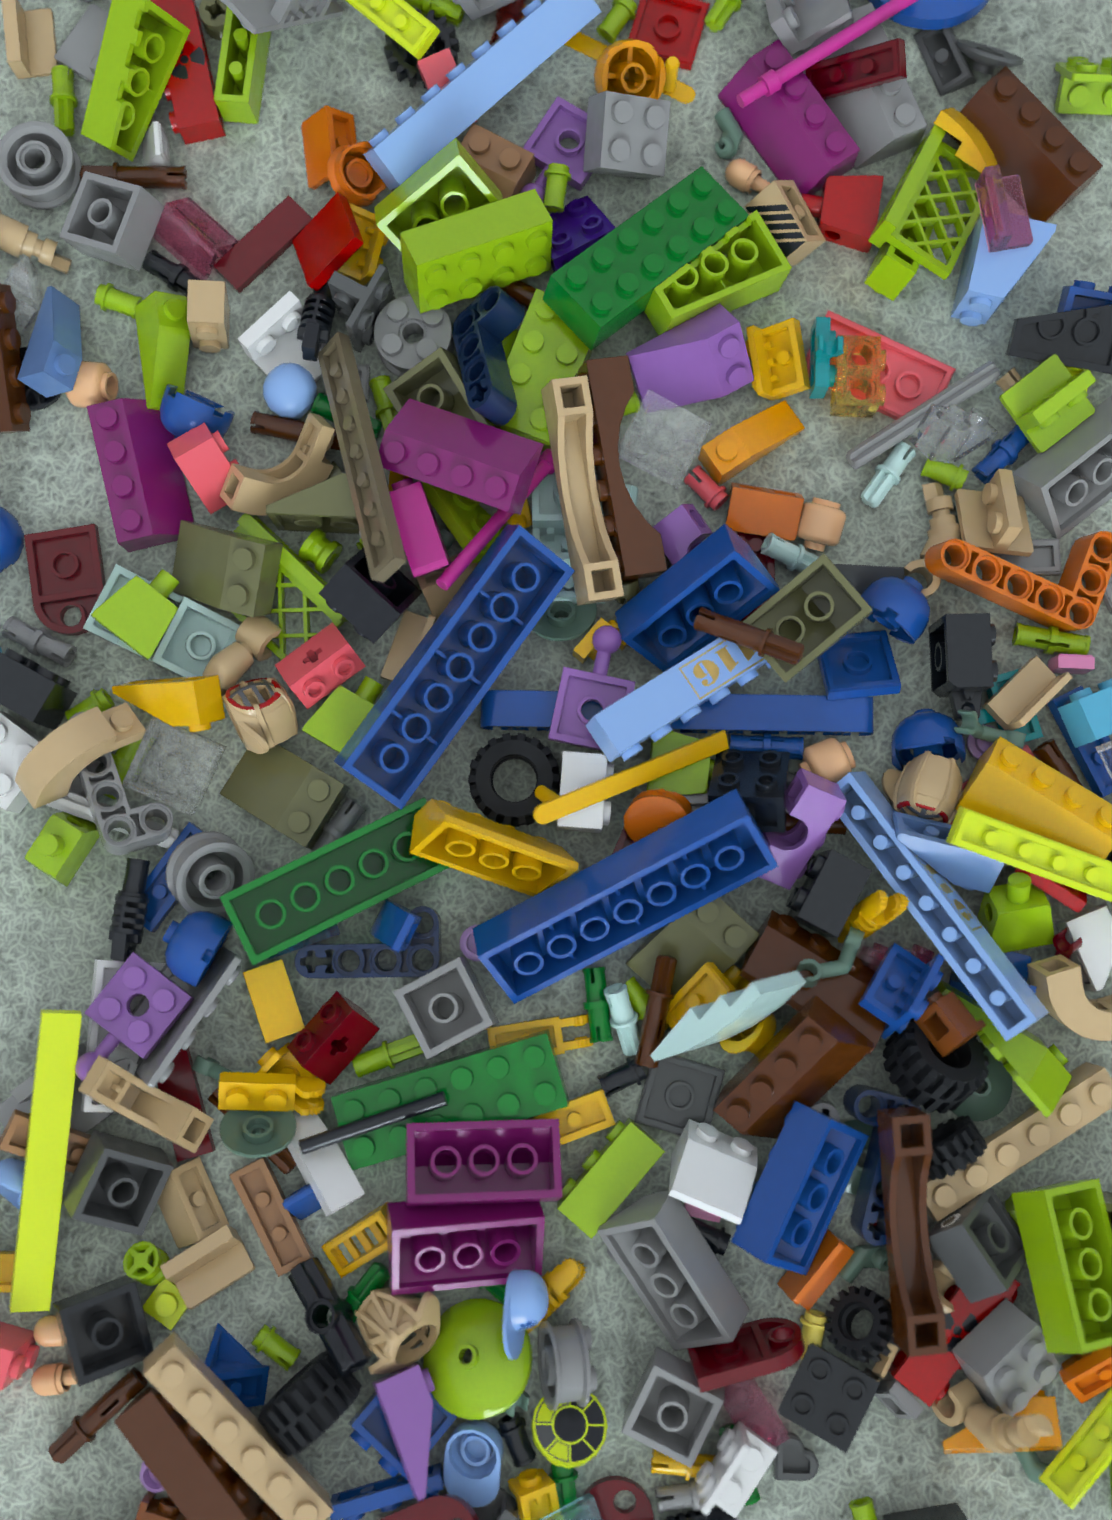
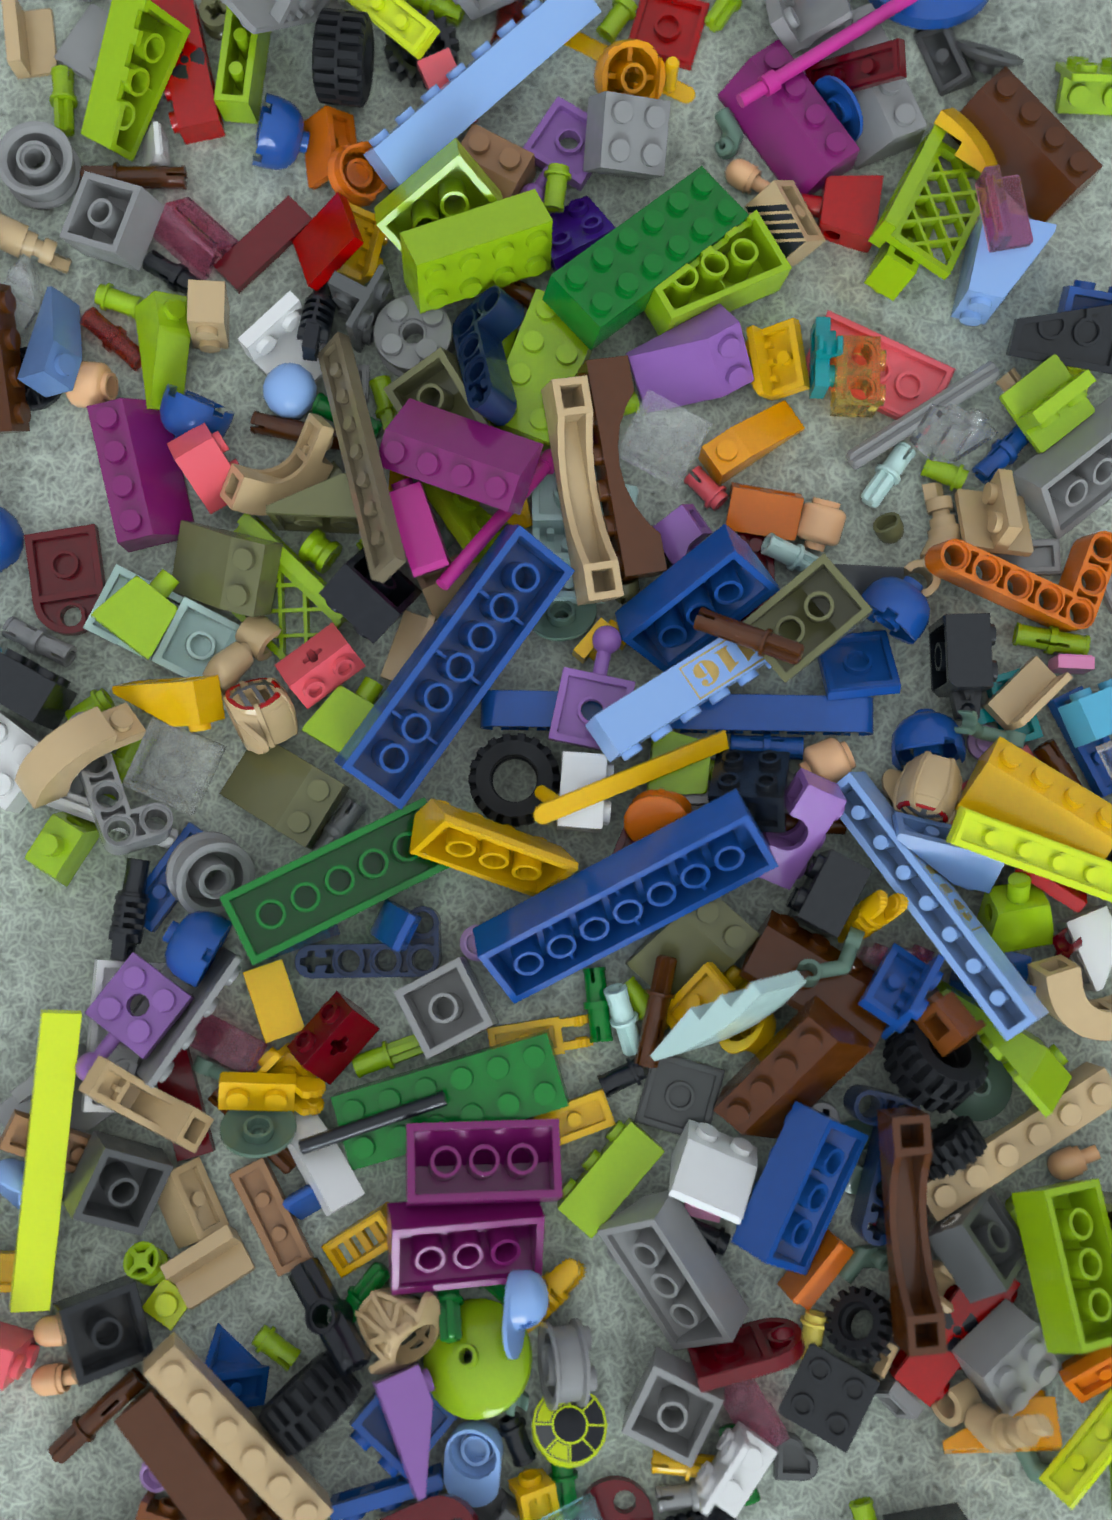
none -> clear red pin [80,307,142,371]
none -> clear pink slope [190,1014,268,1072]
none -> blue cylinder [252,93,310,170]
none -> black tyre [312,8,374,108]
none -> green axle [437,1289,464,1343]
none -> blue dish [814,75,863,142]
none -> olive hinge [873,512,904,544]
none -> light nougat cylinder [1047,1145,1101,1180]

